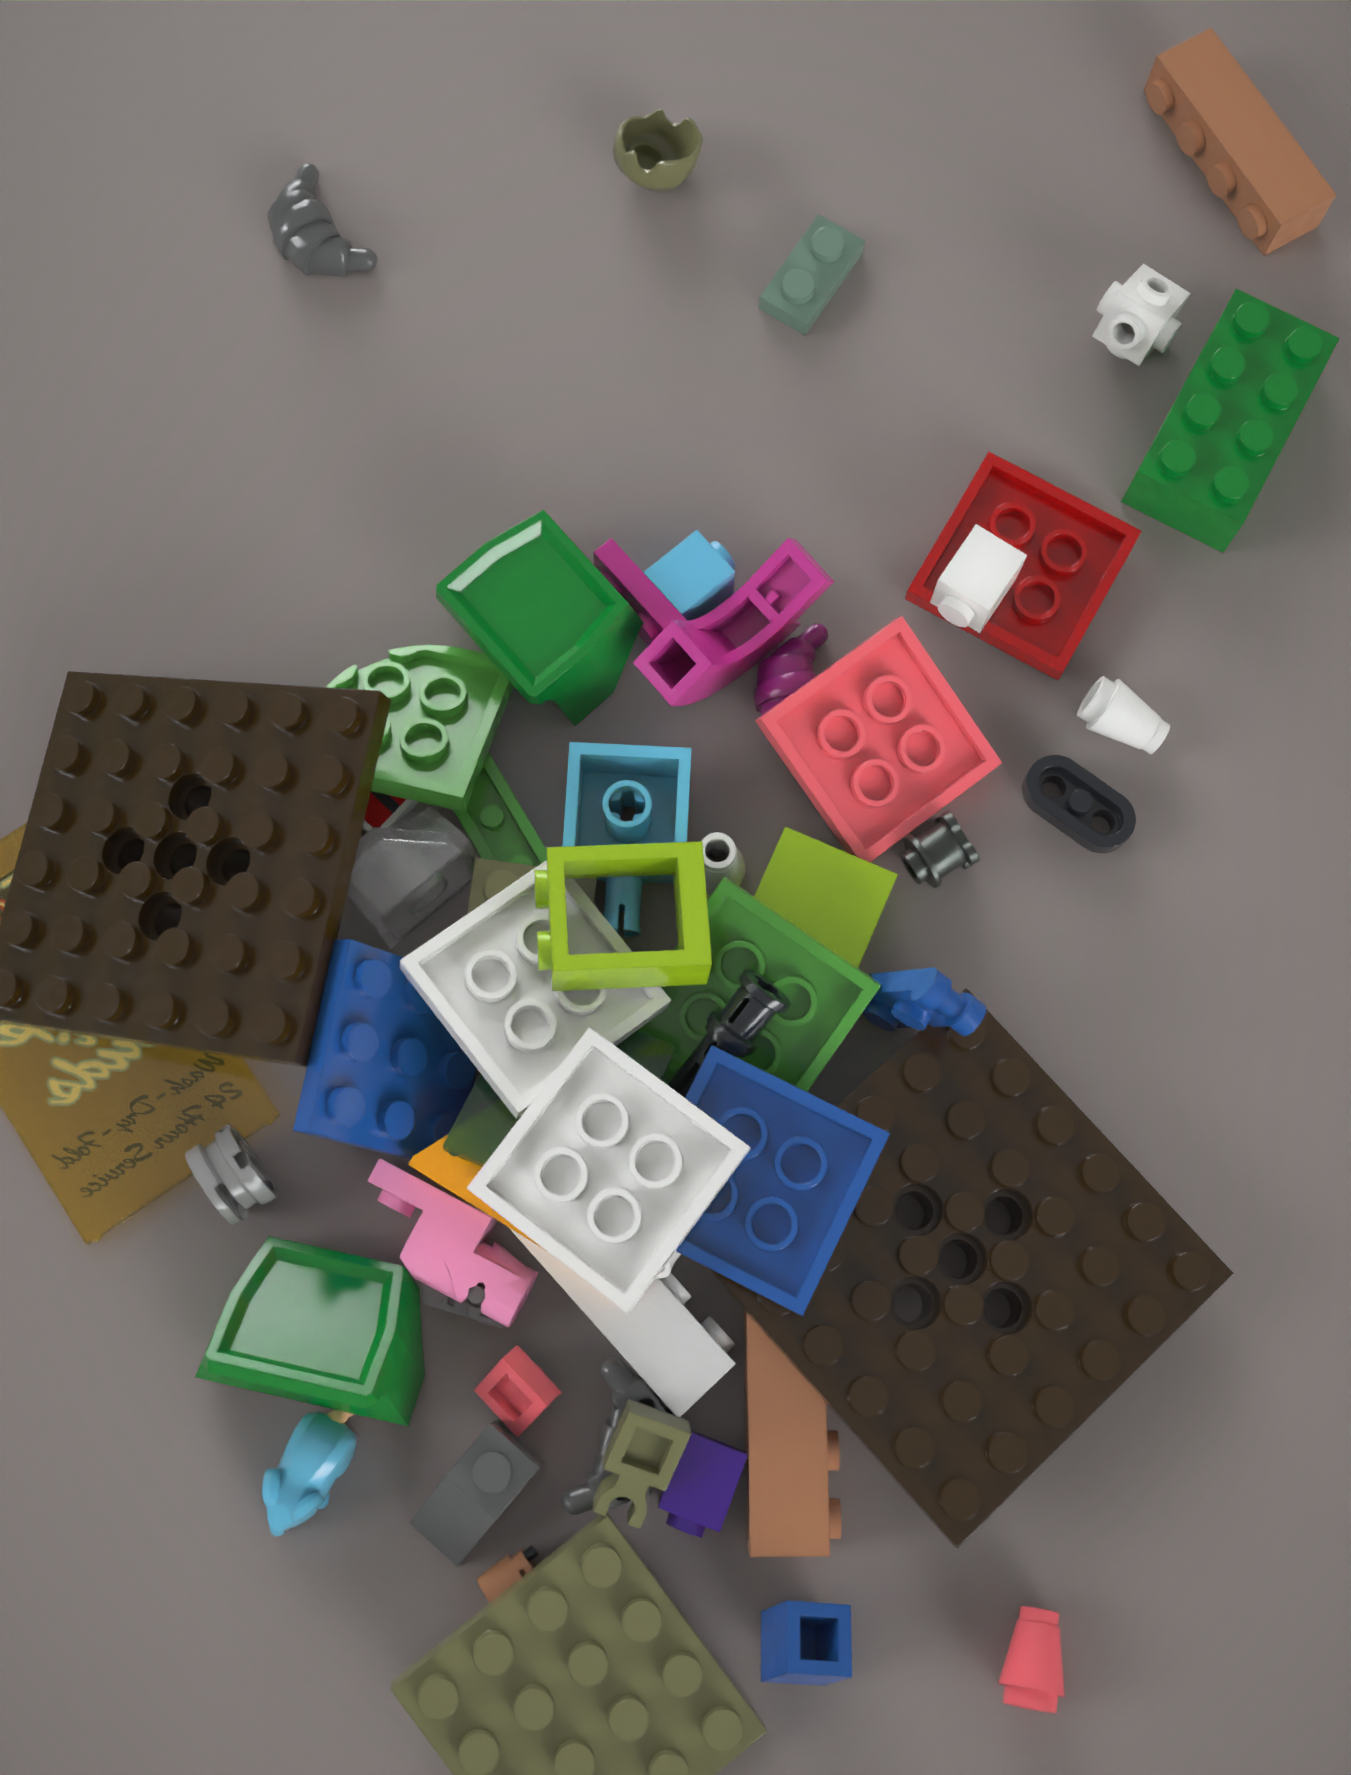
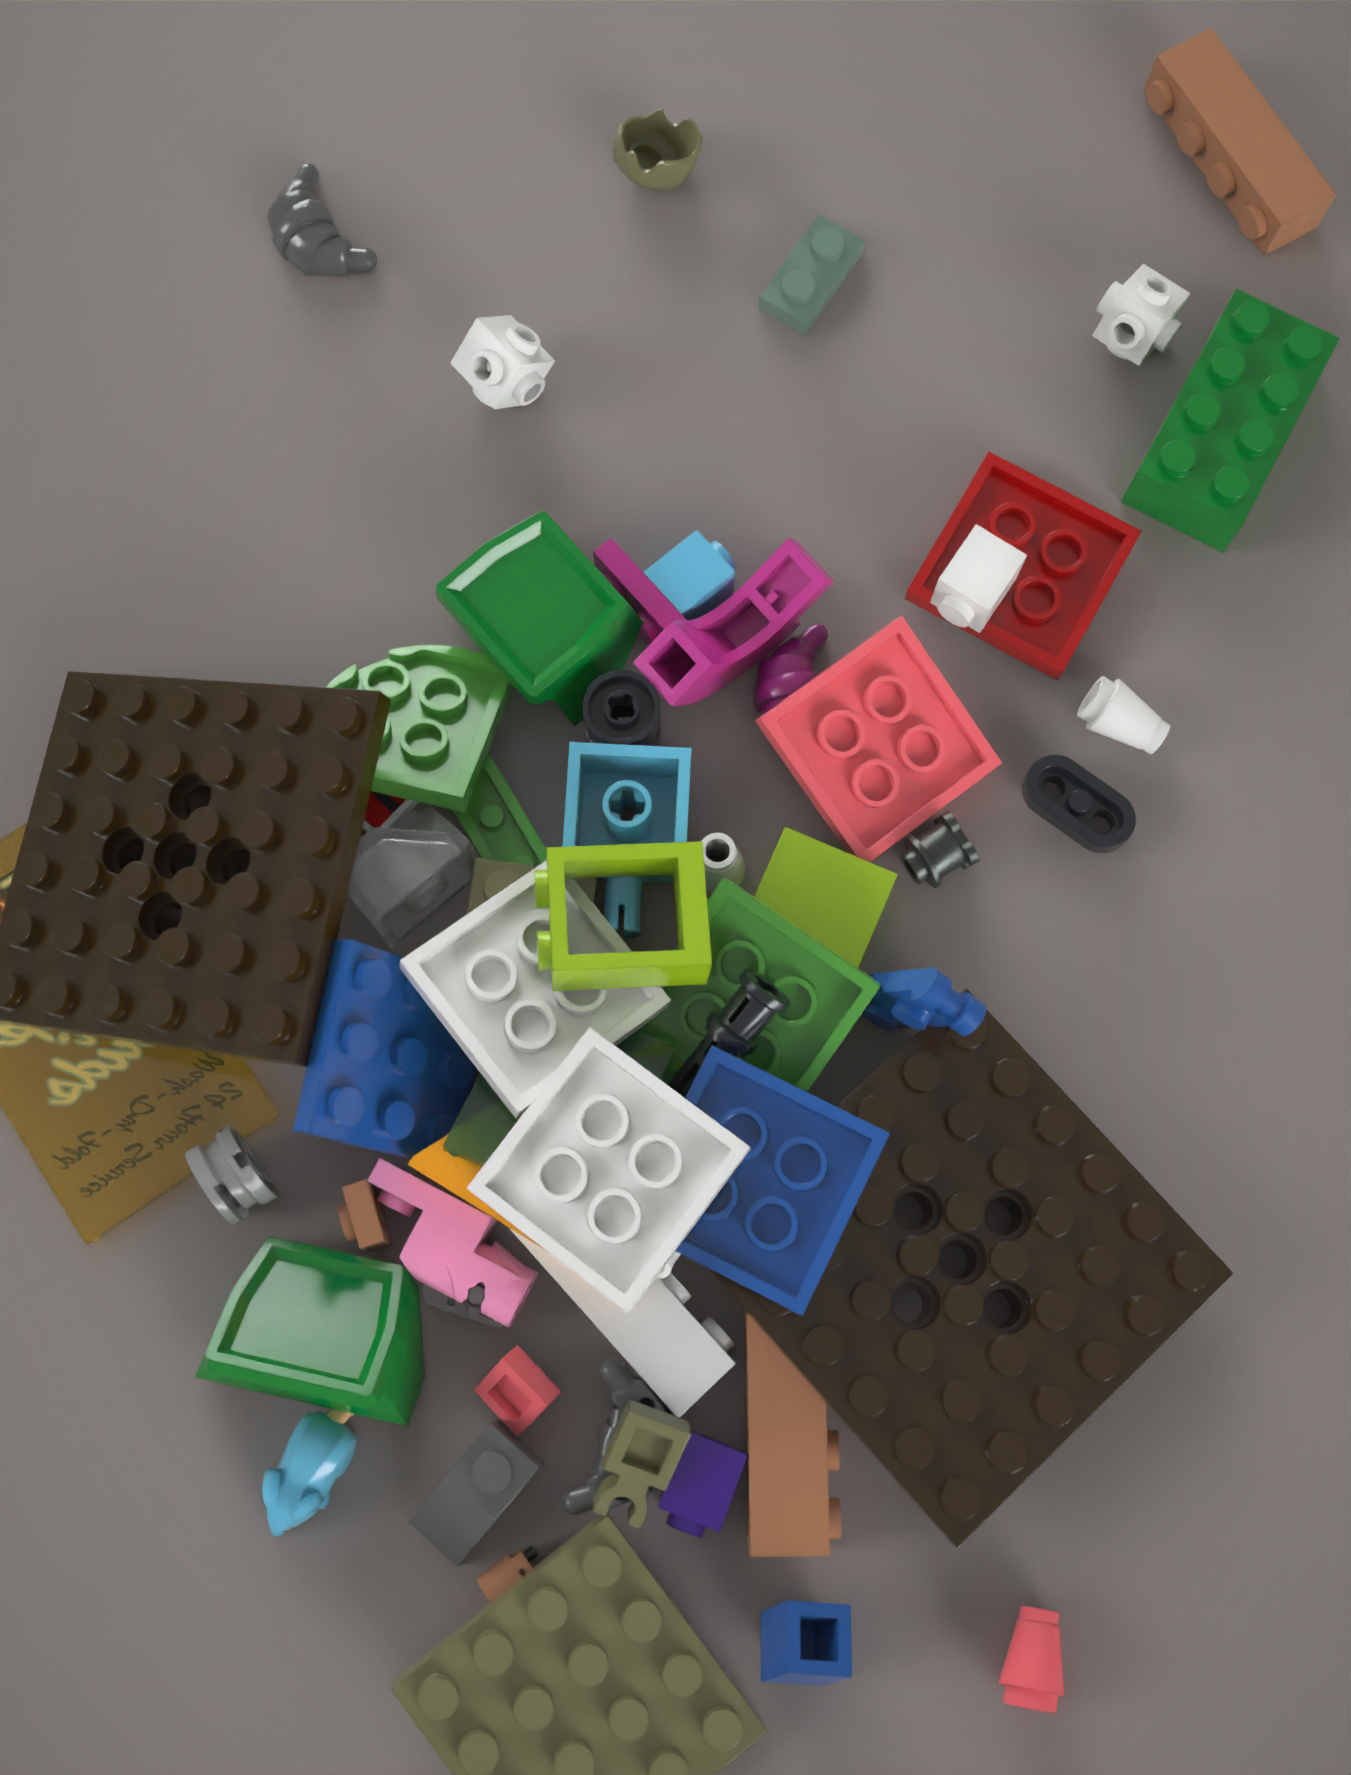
none -> nougat plate [337,1179,393,1252]
none -> white brick [450,315,555,409]
none -> black wheel [583,670,661,746]

